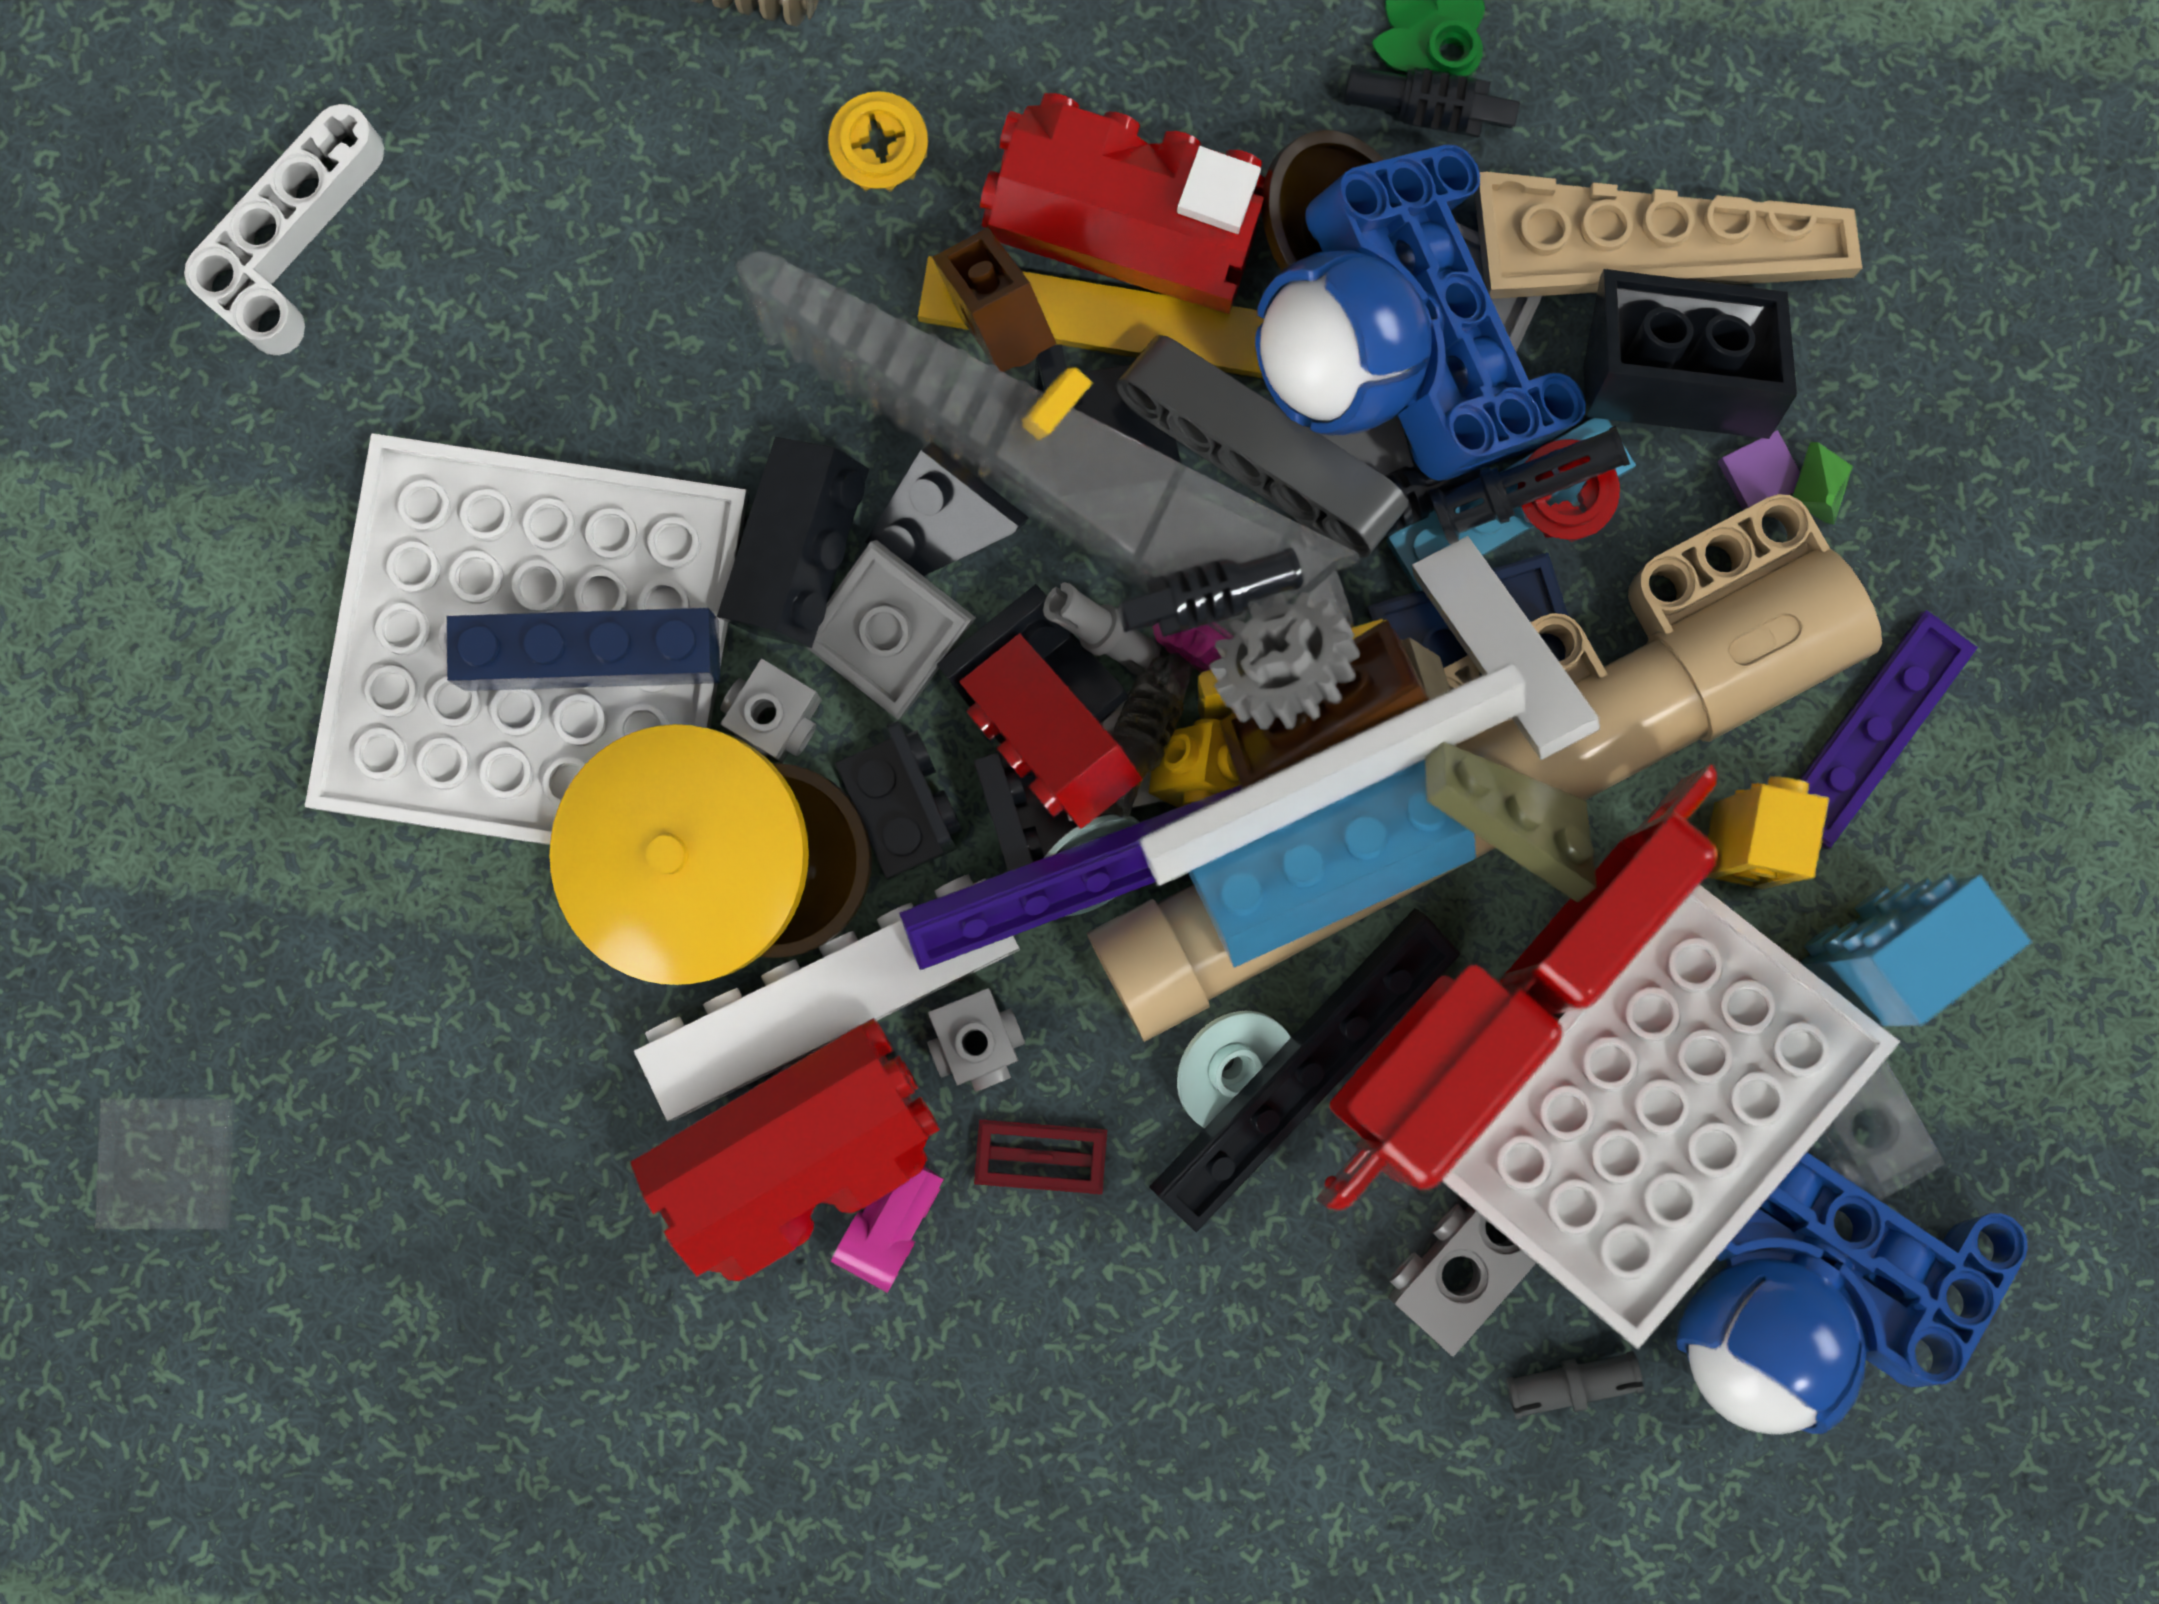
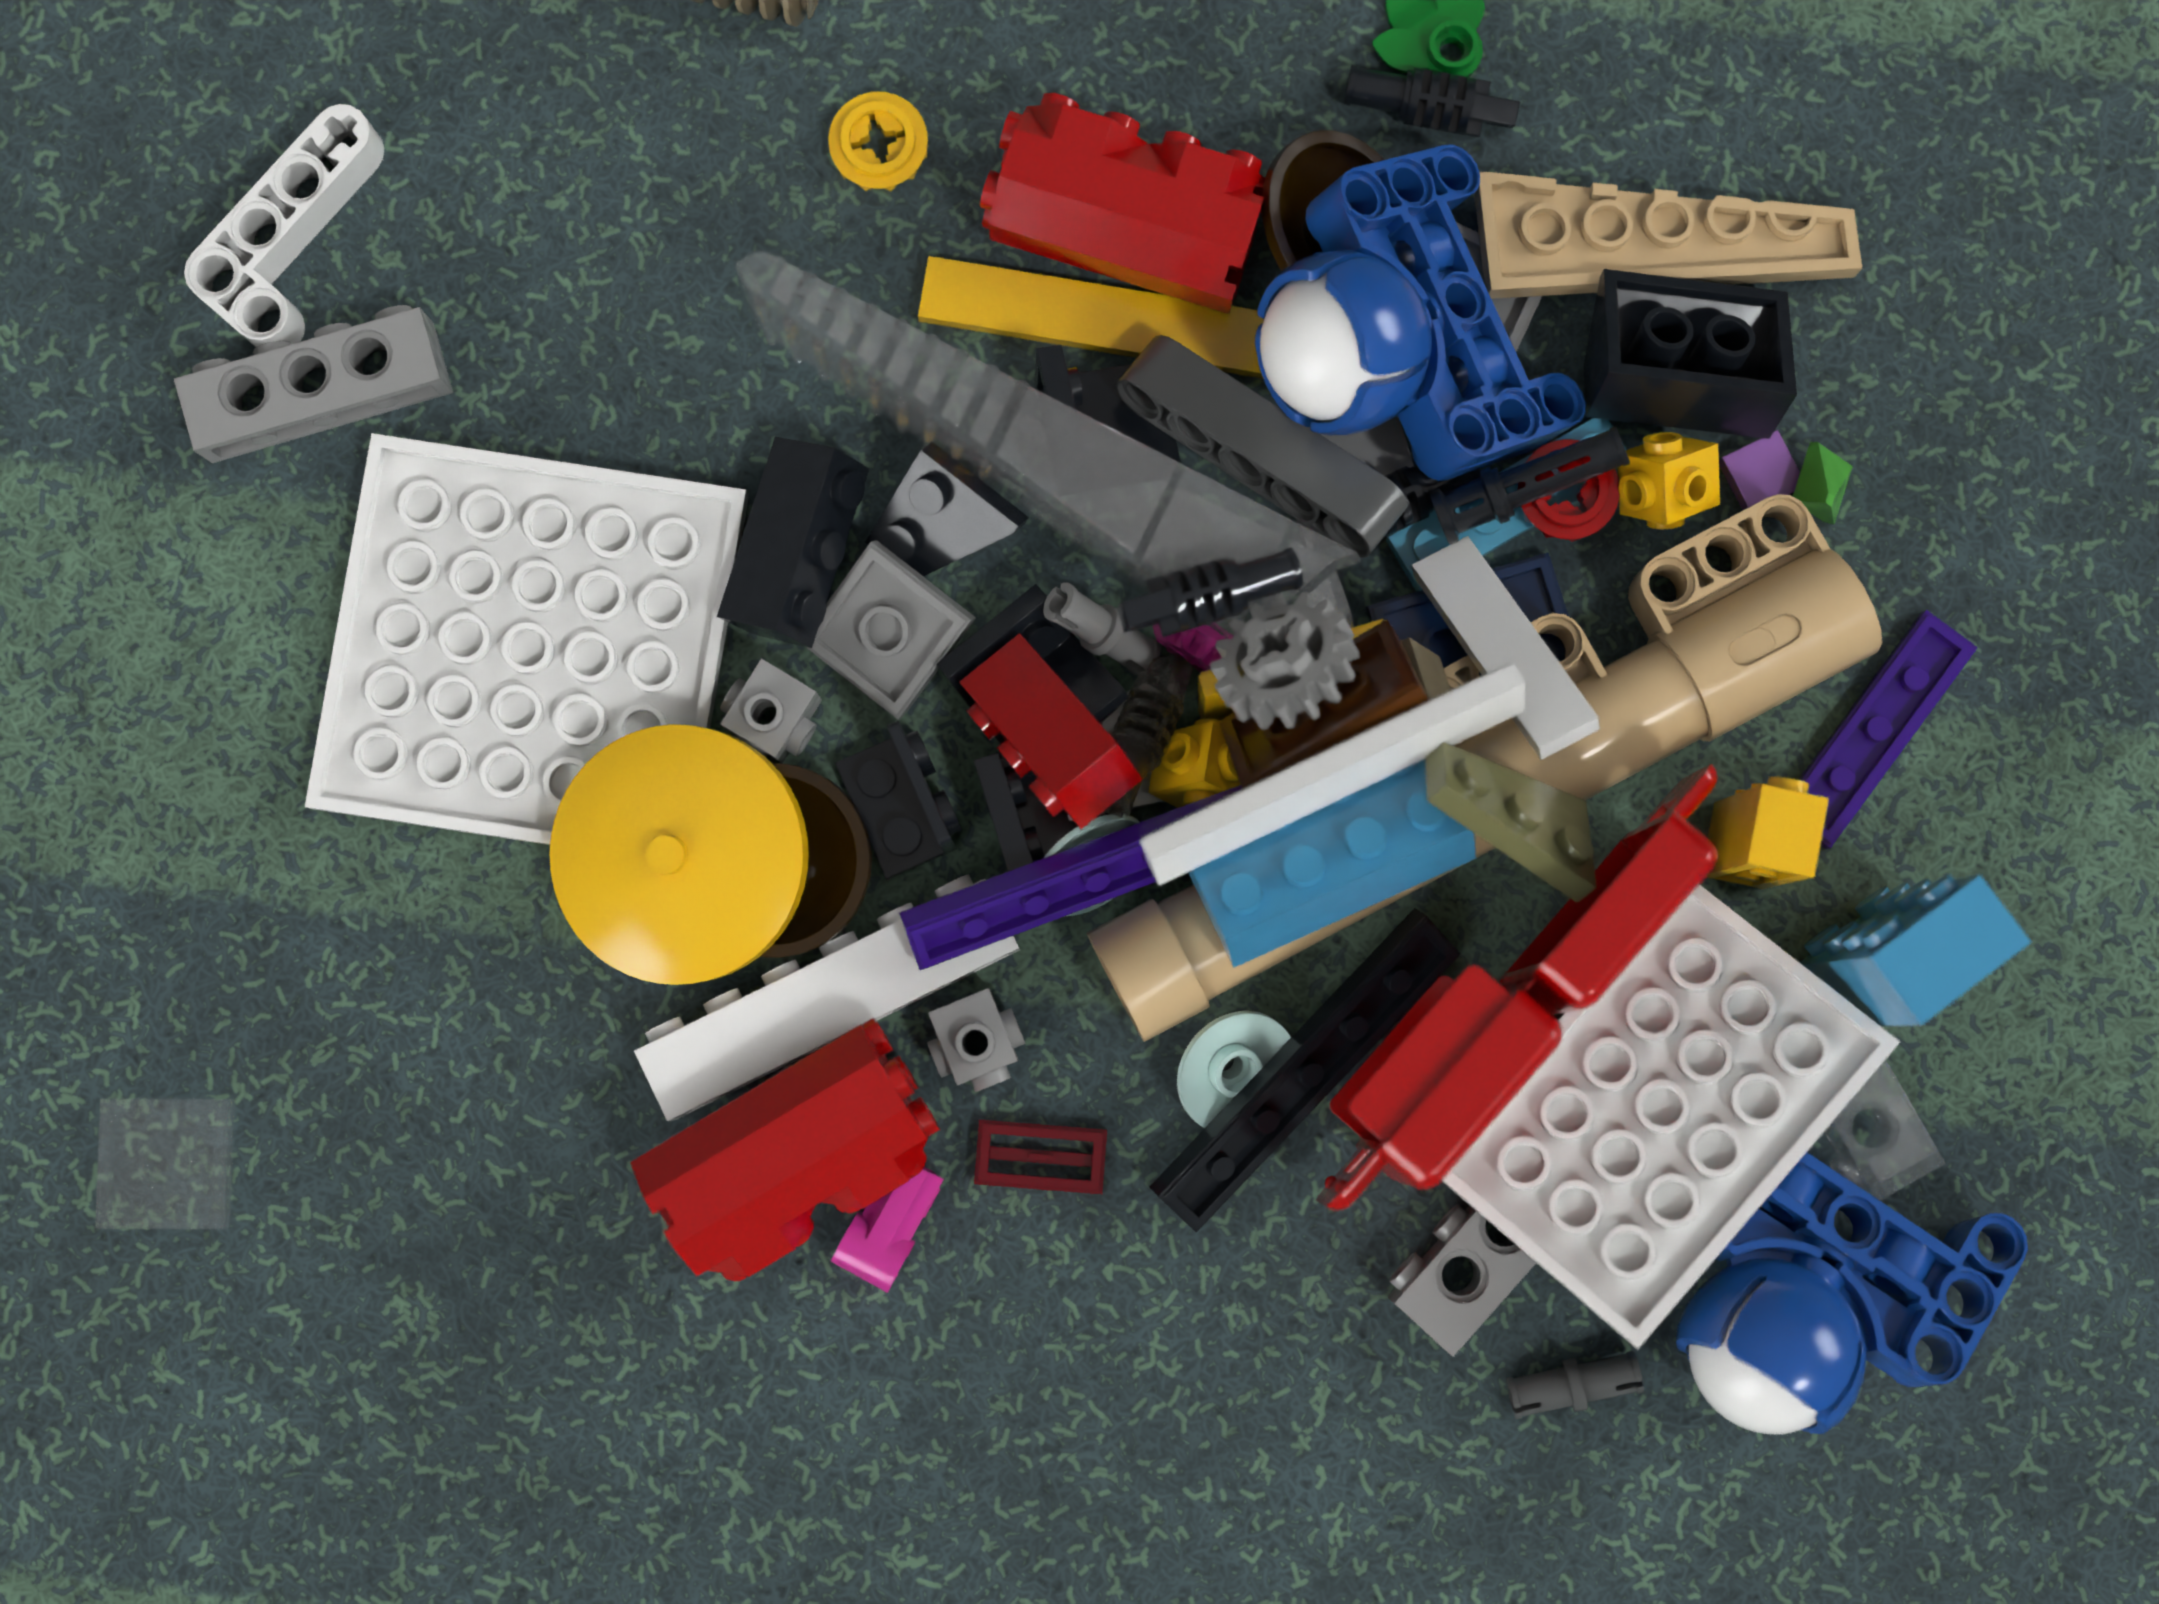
dark blue brick [447,608,720,691] -> none
reddish brown brick [932,227,1057,374] -> none
yellow tile [1021,367,1092,441] -> none
white tile [1177,146,1261,234] -> none
none -> light grey brick [174,305,453,463]
none -> yellow brick [1617,432,1720,530]

